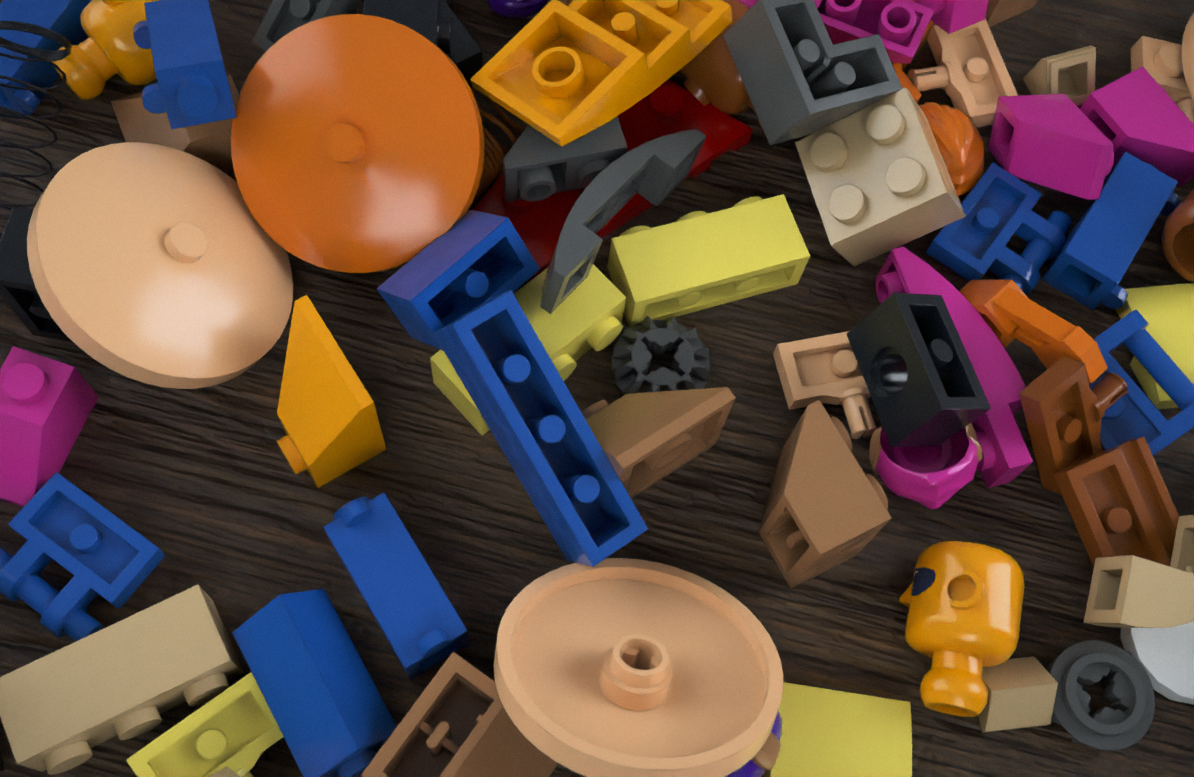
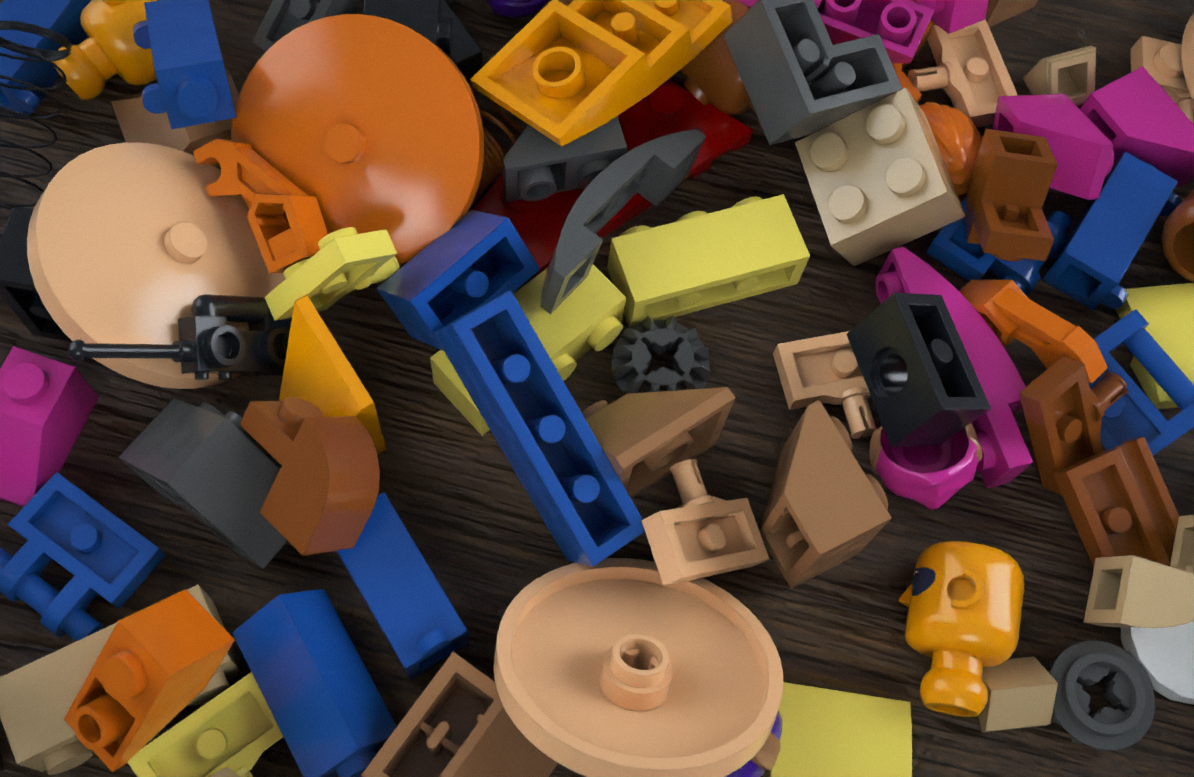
none -> orange slope [64,589,235,772]
none -> black piece [68,294,292,380]
none -> dark grey brick [118,398,287,569]
none -> orange piece [193,138,328,274]
none -> dark orange brick [240,397,380,556]
none -> light yellow plate [264,227,400,321]
none -> light nougat plate [641,459,769,586]
none -> dark orange brick [965,129,1058,262]

